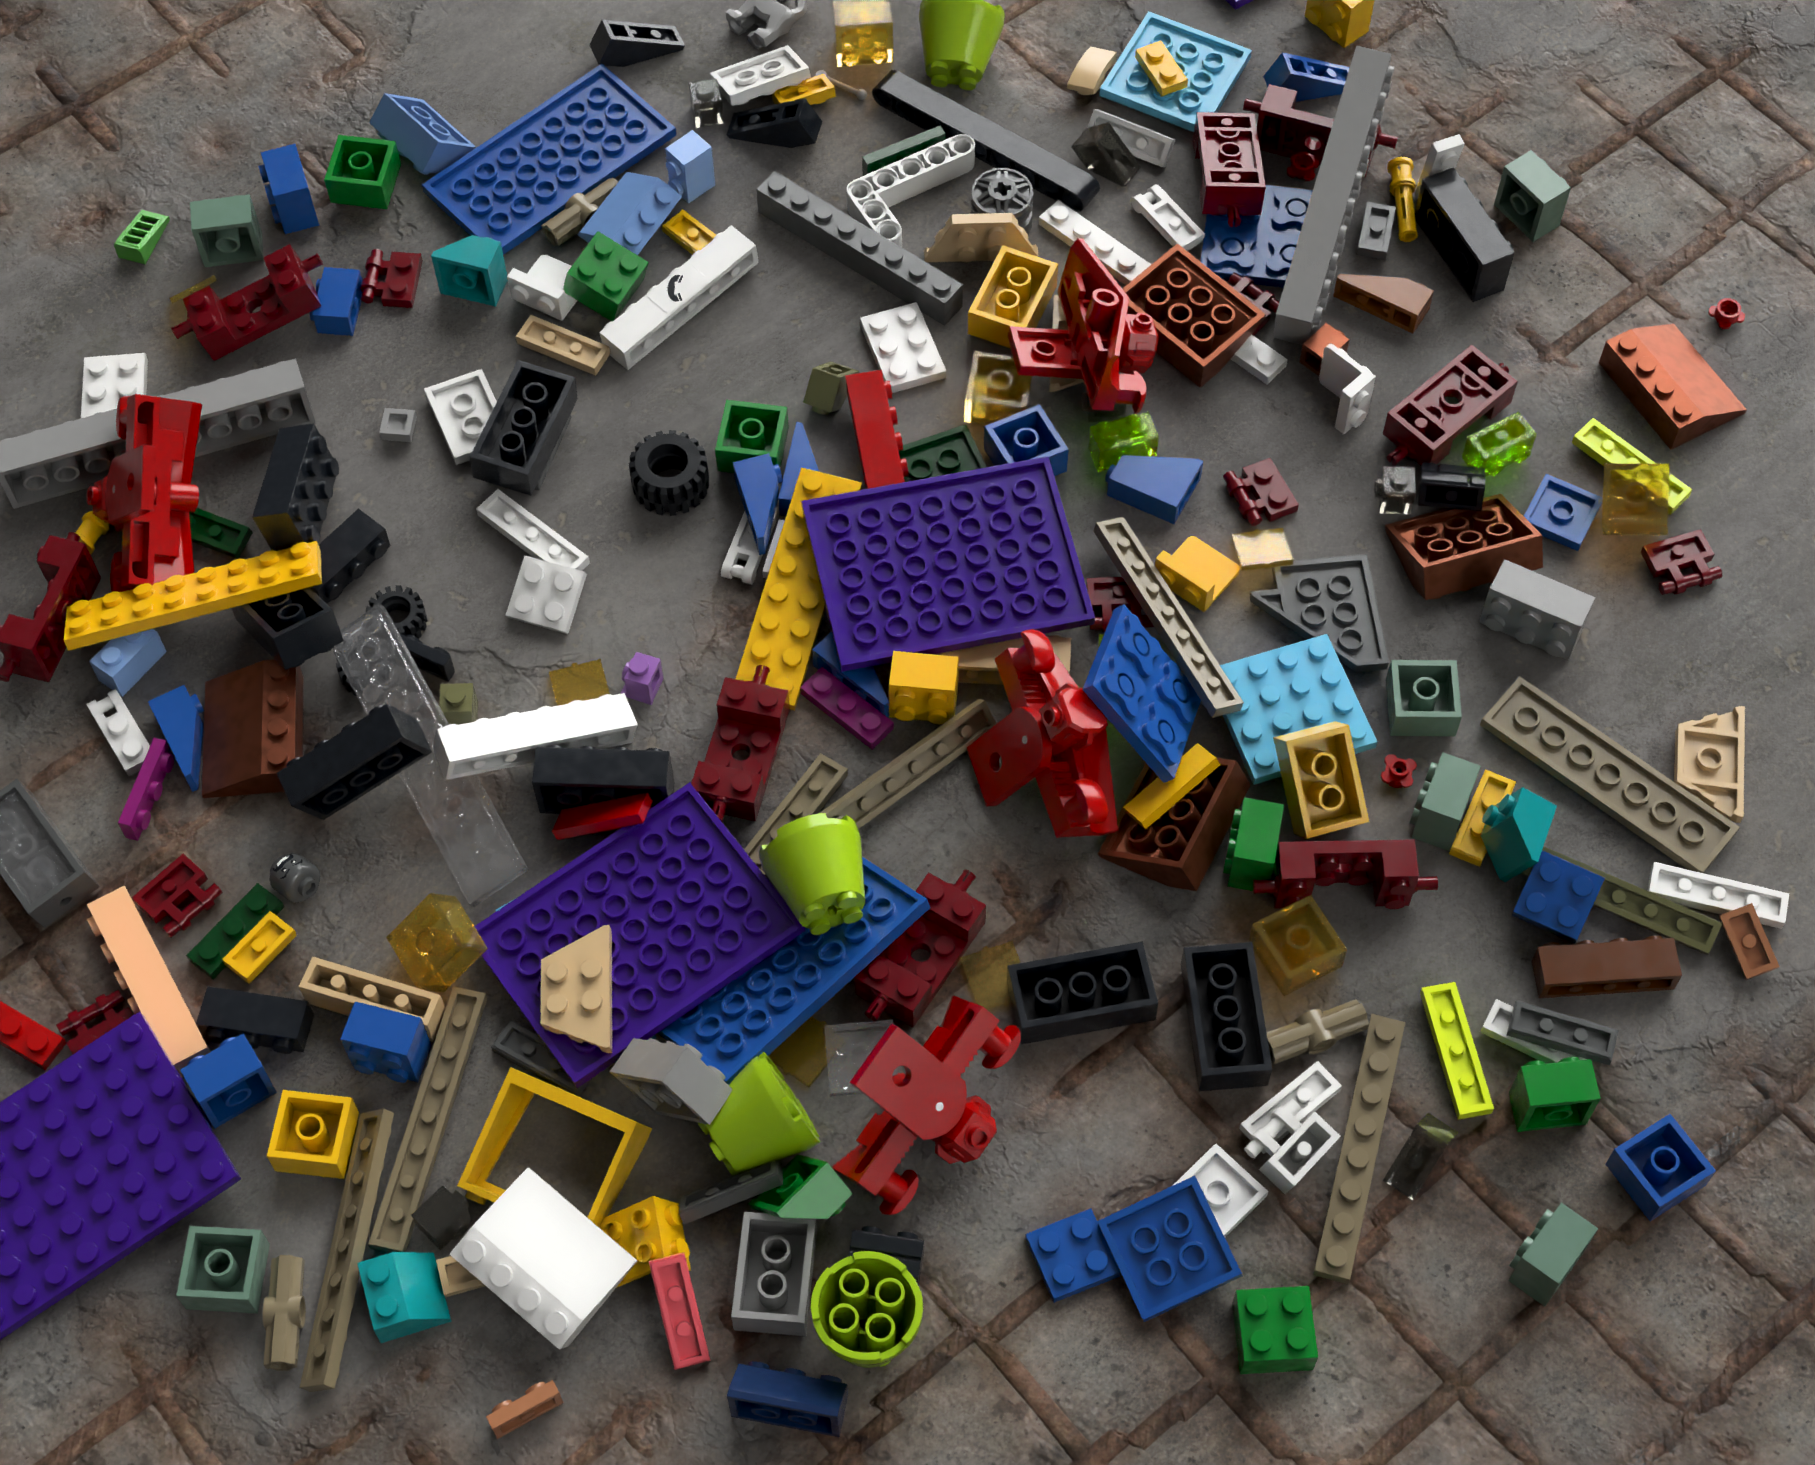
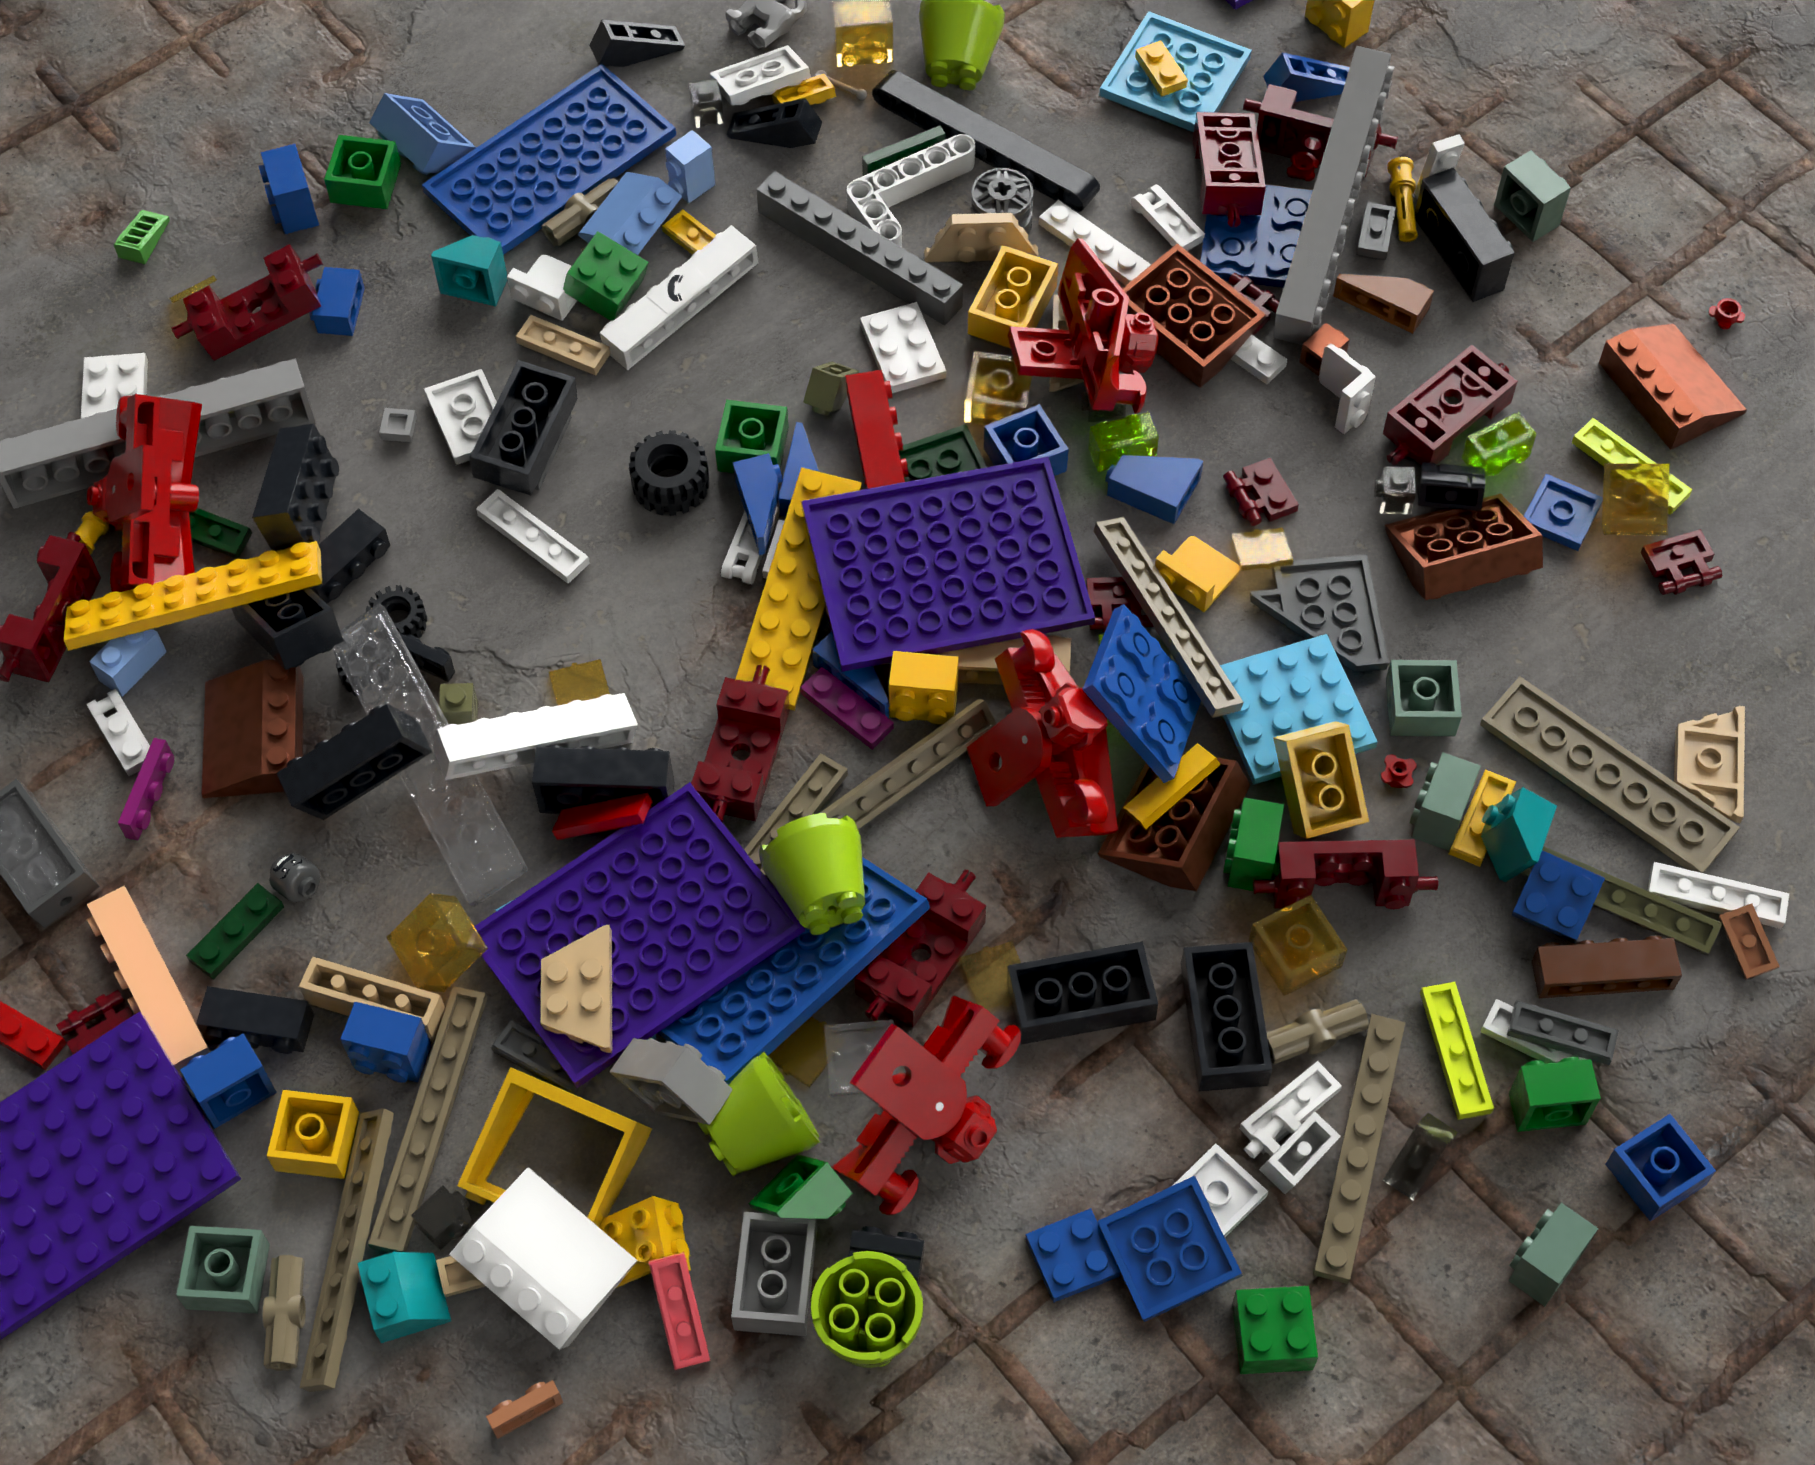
dark red plate [132,853,223,938] -> none
blue slope [148,685,204,792] -> none
sand green brick [190,194,264,267] -> none
yellow plate [222,911,297,984] -> none
dark red plate [360,249,423,308] -> none
white plate [506,556,587,634] -> none
medium lavender brick [621,652,663,705] -> none
dark grey tile [679,1160,783,1224] -> none
dark blue slope [727,1361,848,1437] -> none
tan slope [1067,47,1117,95] -> none
clear smoke slope [1071,122,1141,187] -> none
white plate [1084,109,1175,167] -> none
light grey brick [1479,559,1596,660] -> none

